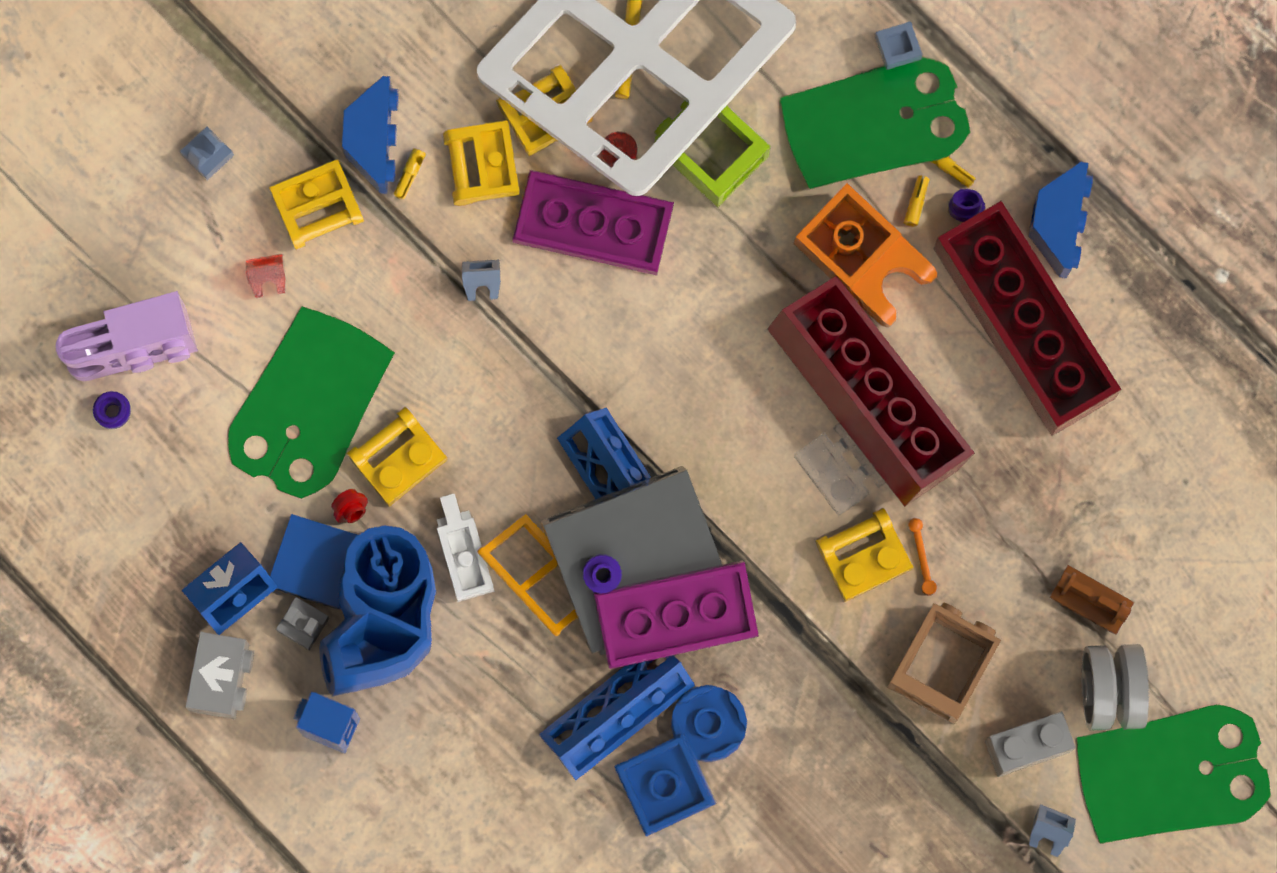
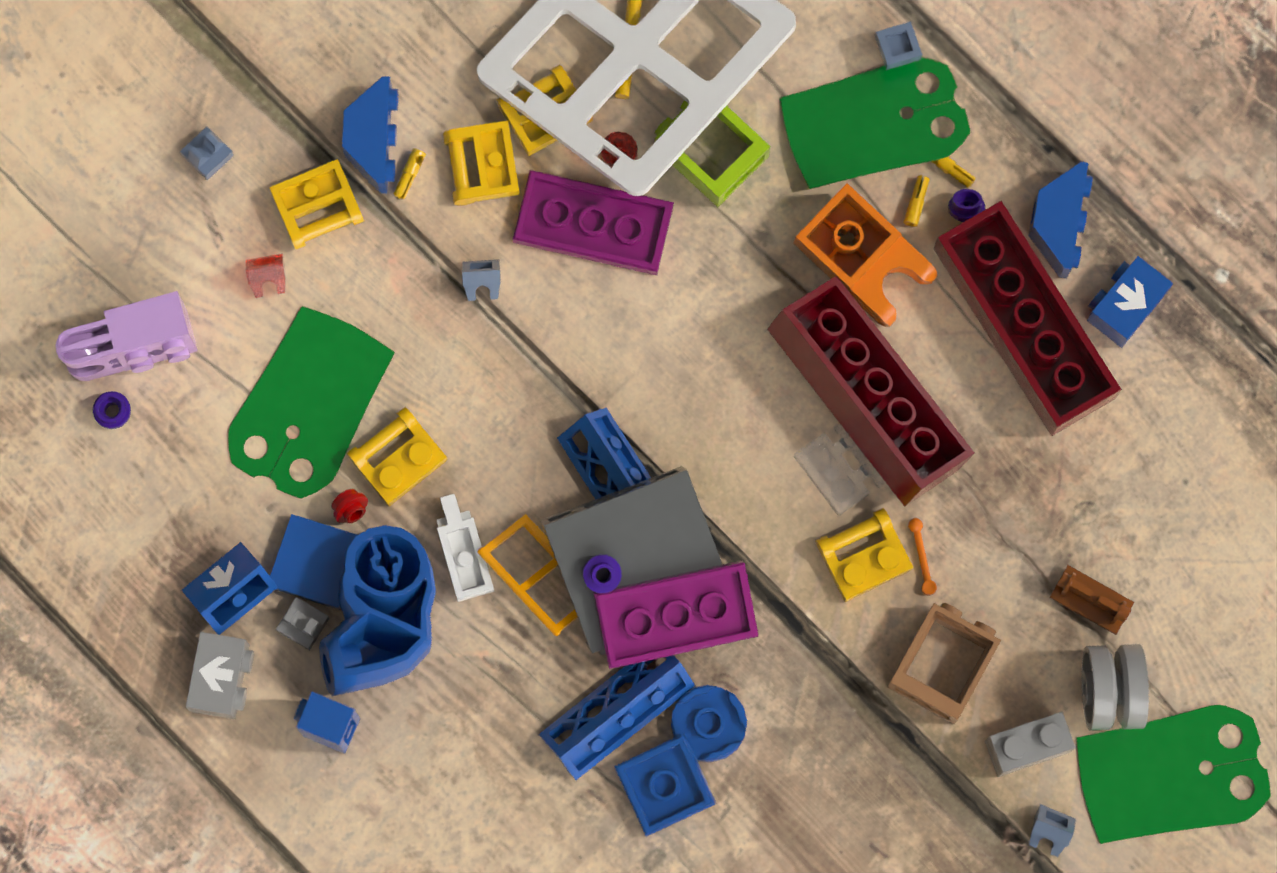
none -> blue brick [1087,256,1173,348]

